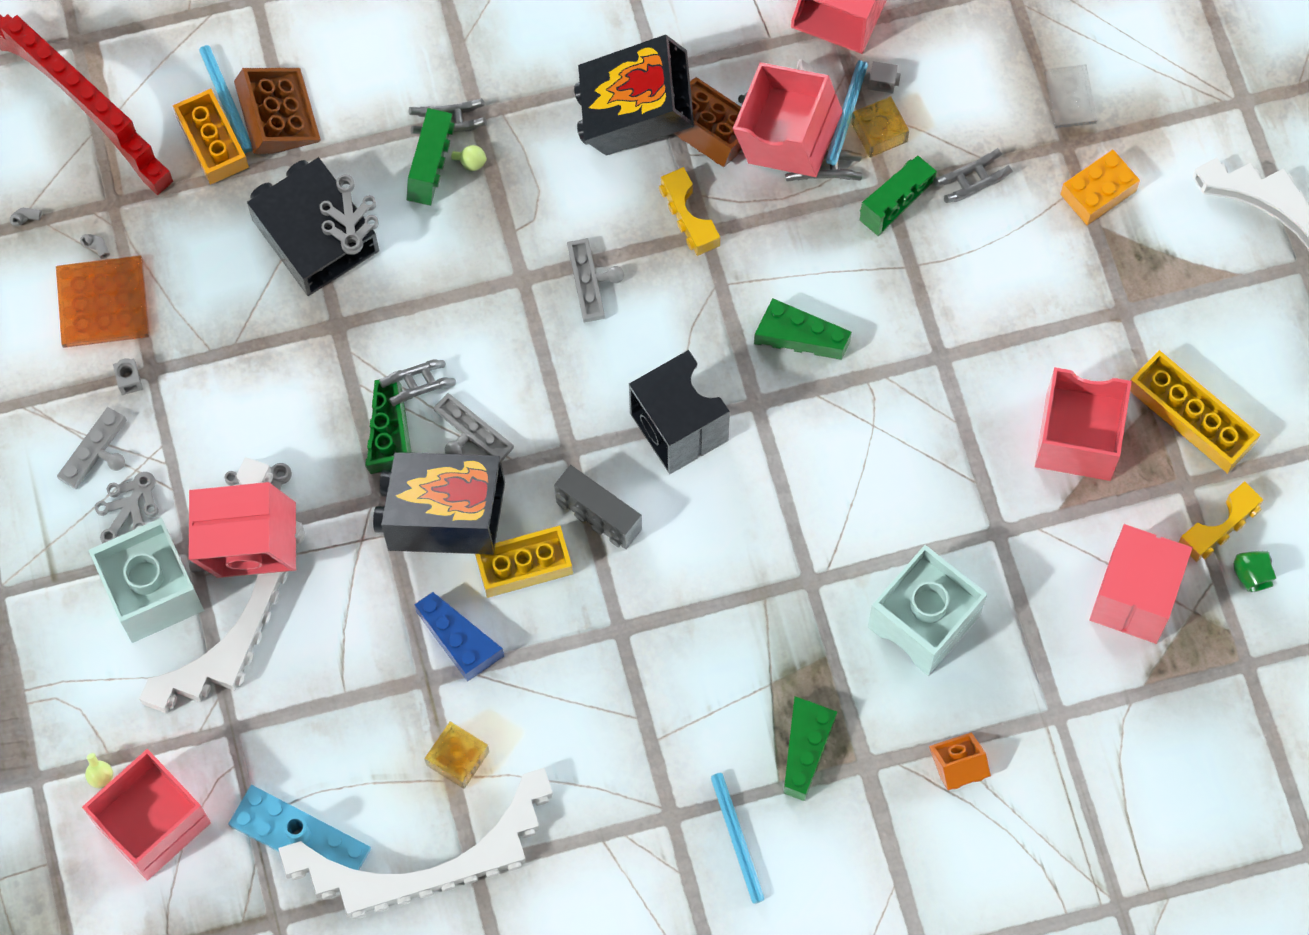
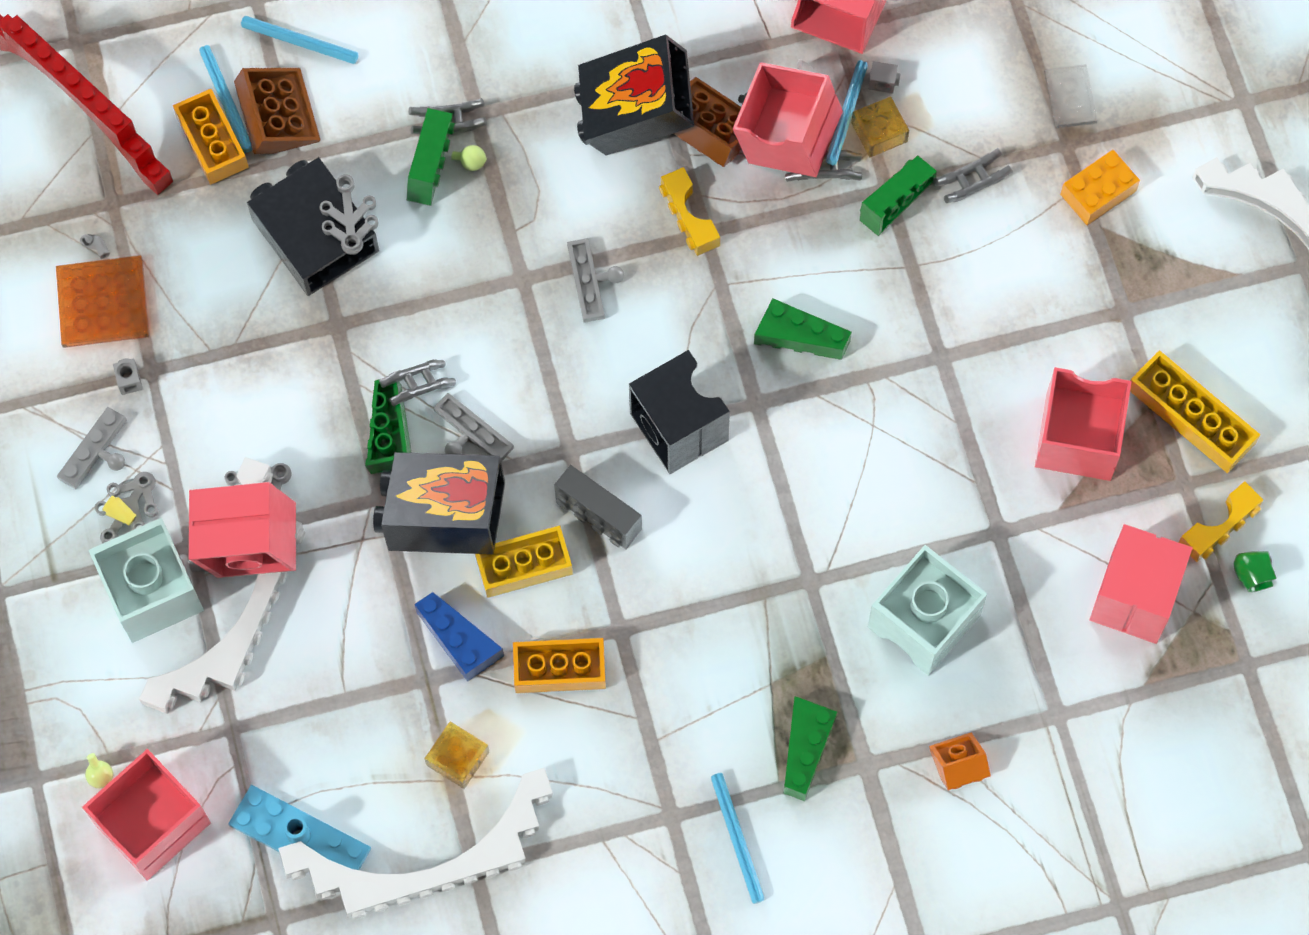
light grey arm [10,207,42,226] -> none
none -> light yellow cone [102,495,137,526]
none -> medium azure axle [241,16,359,64]
none -> light orange brick [513,638,606,693]

